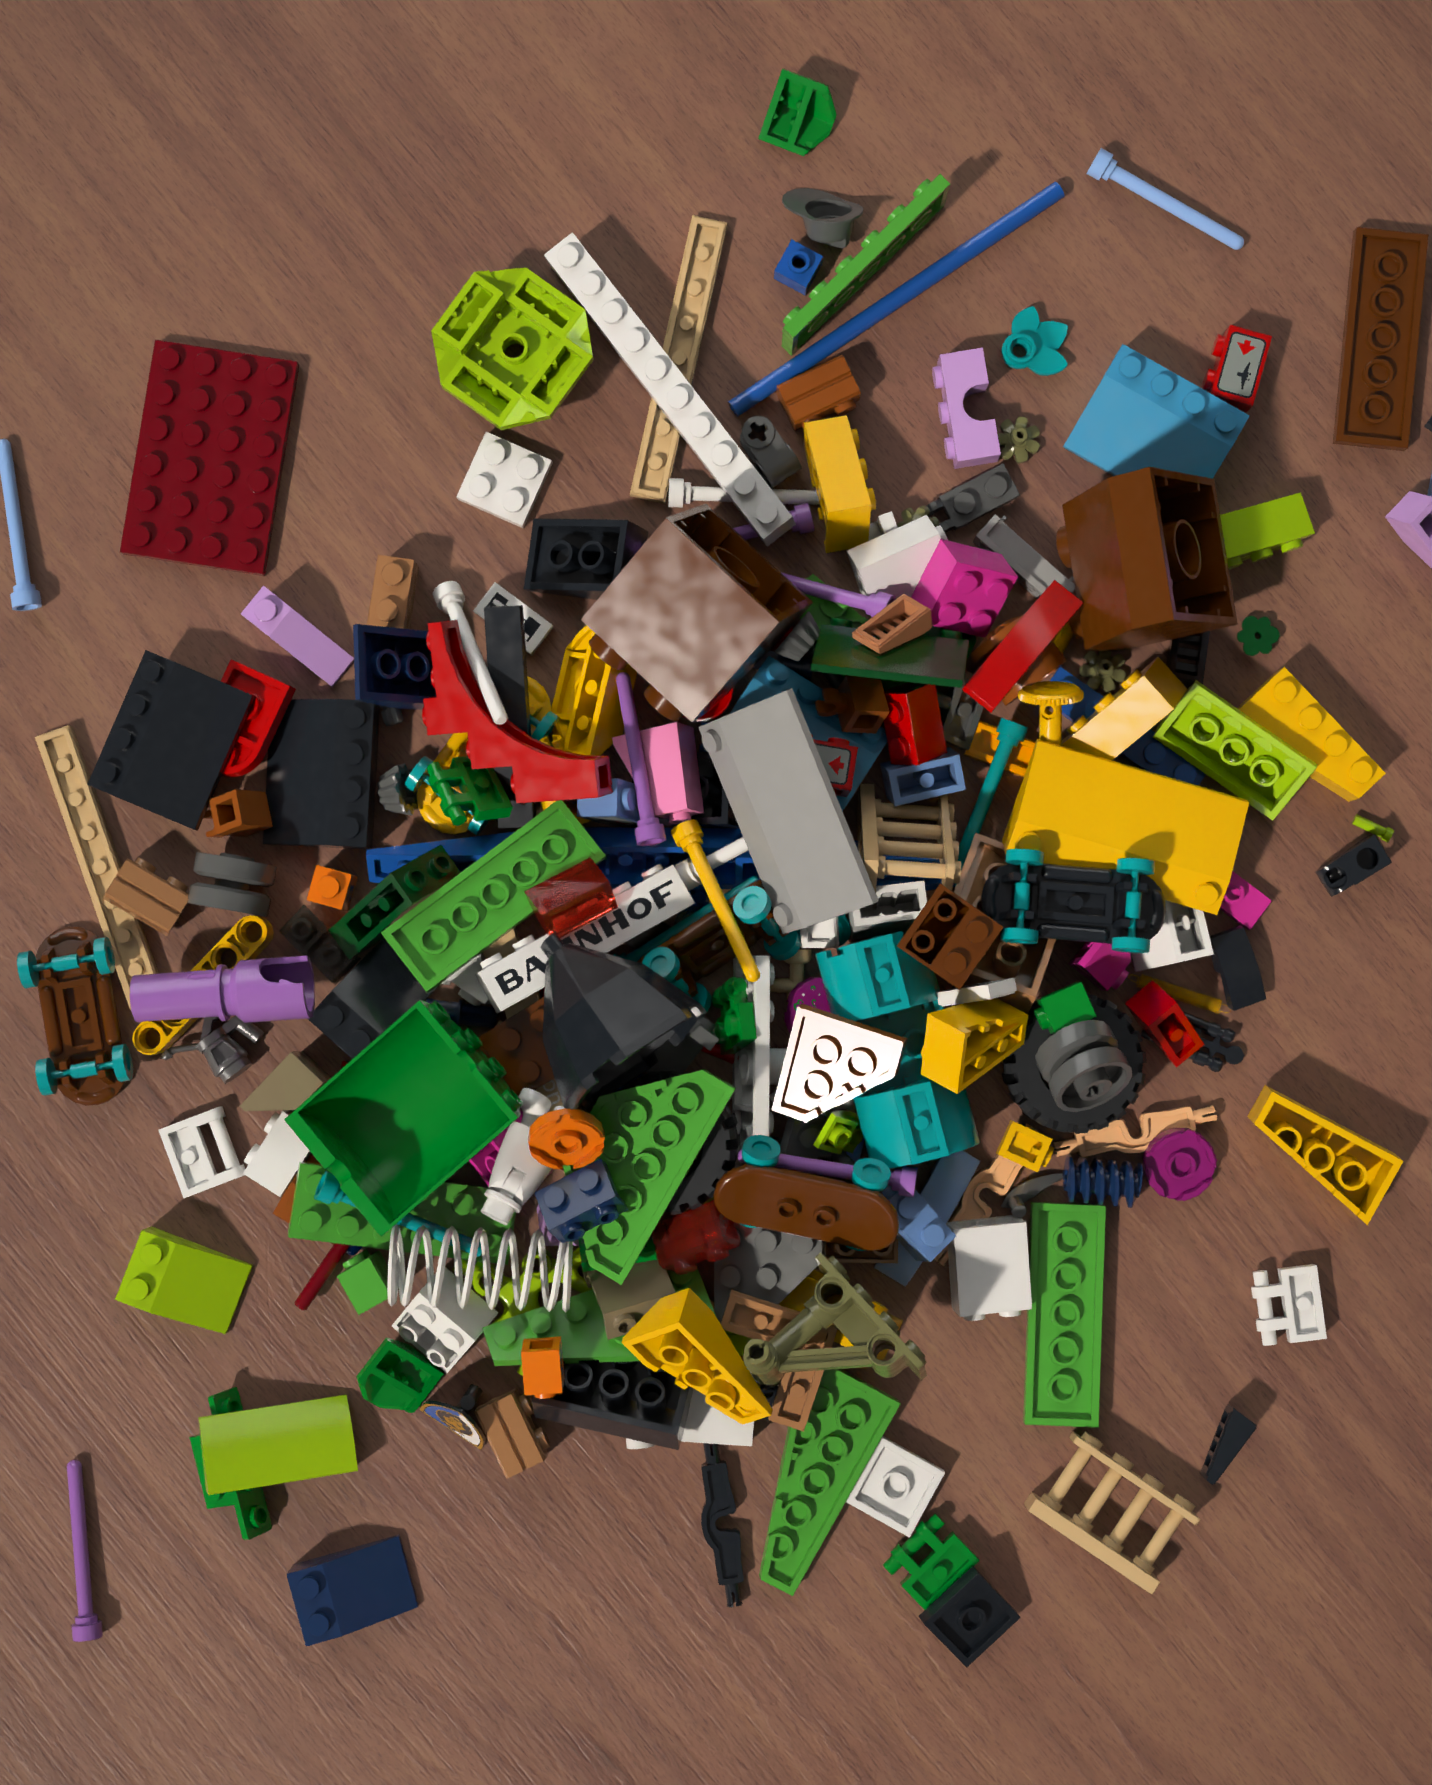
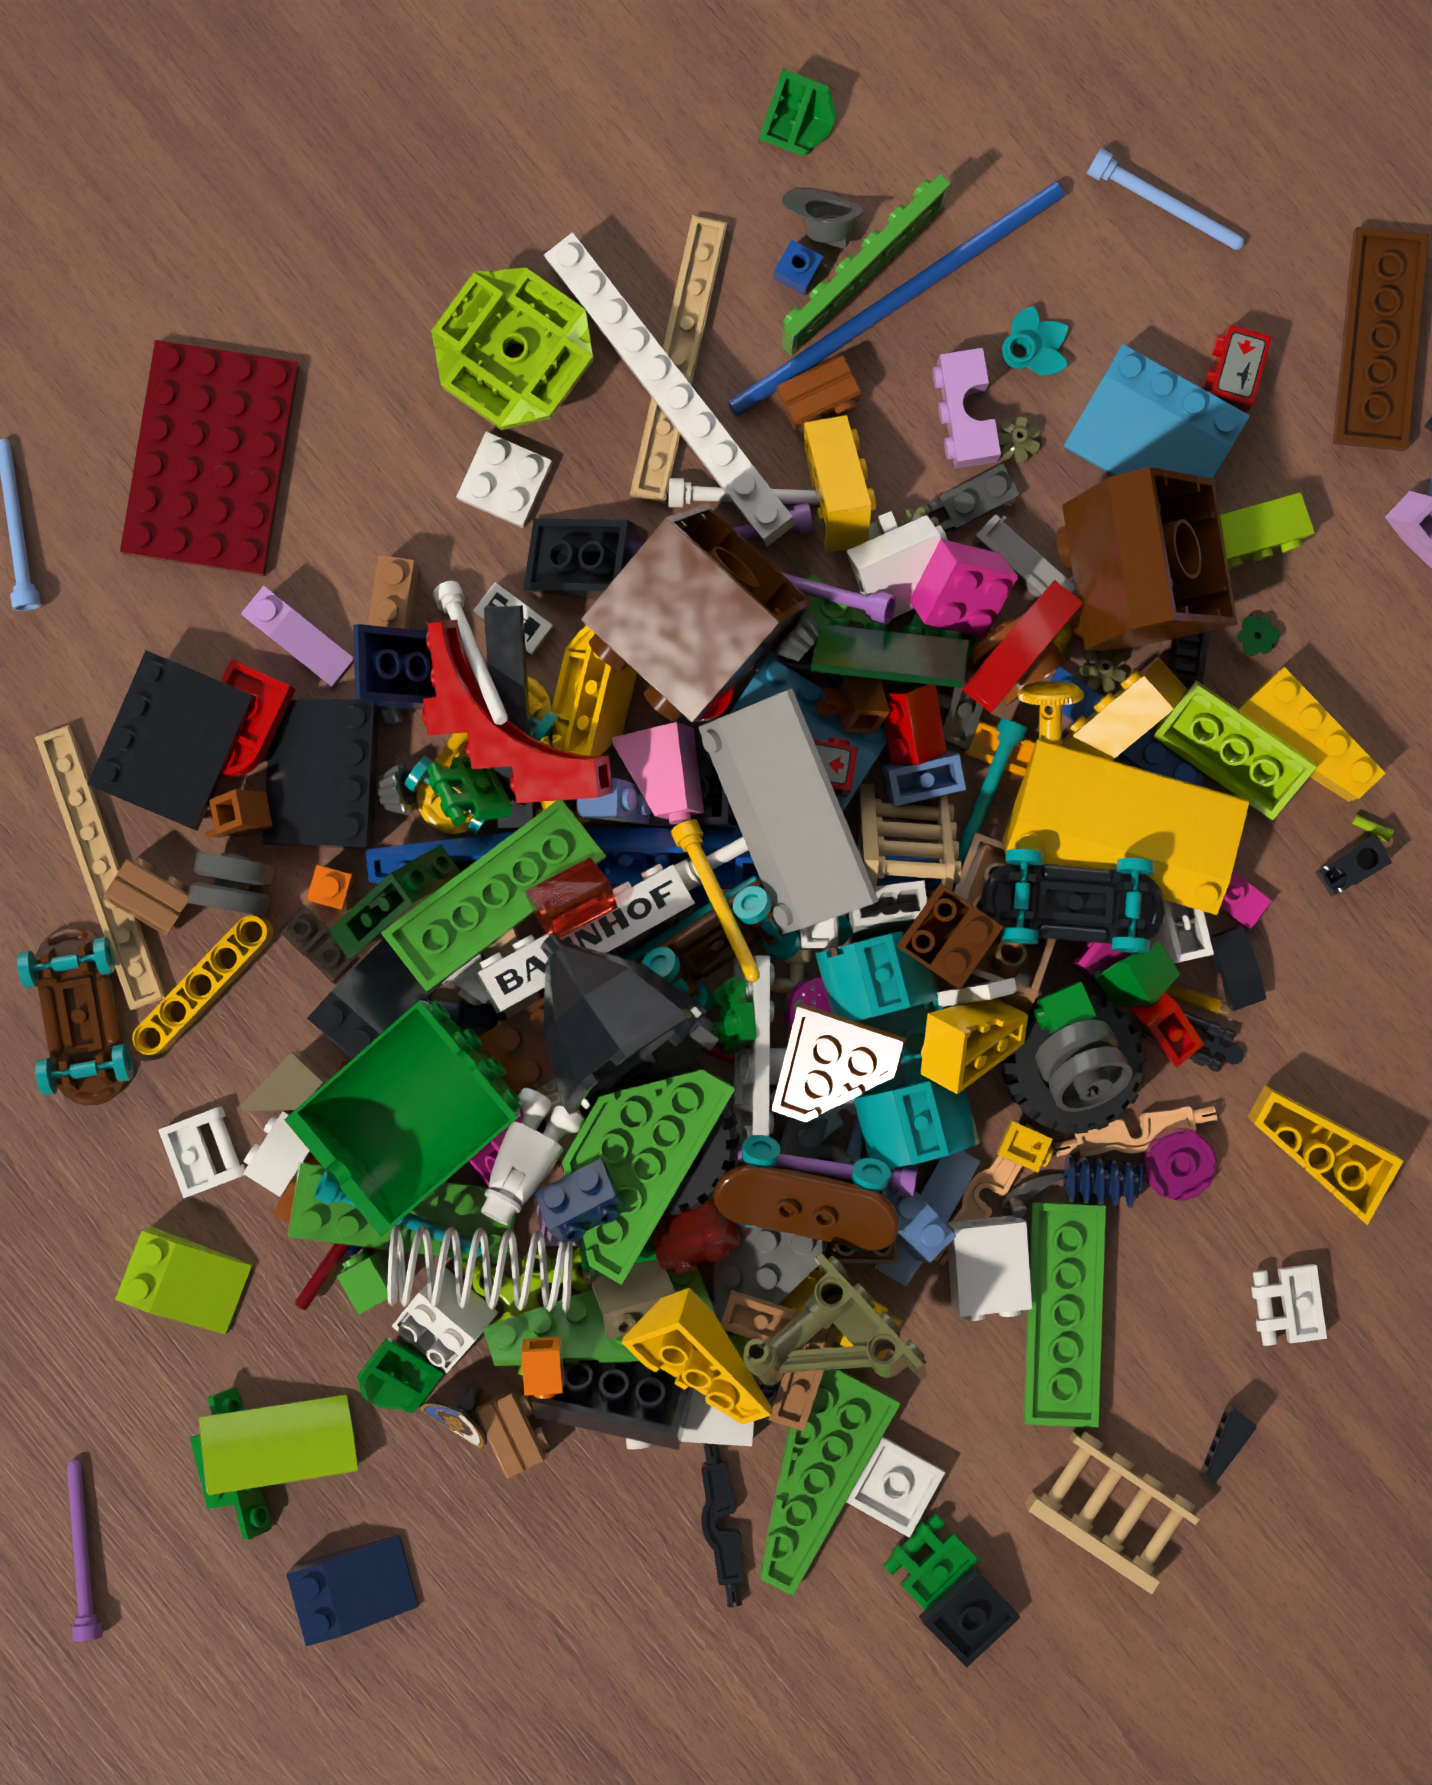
medium lavender piece [130,955,315,1023] -> none
flat silver piece [161,1016,264,1084] -> none
orange tile [528,1108,605,1170] -> none
medium lavender piece [616,672,666,846] -> none
dark grey piece [740,416,802,489] -> none
lime slope [813,1110,863,1154] -> none
nougat slope [852,594,932,654] -> none
none -> green slope [1093,941,1180,1006]

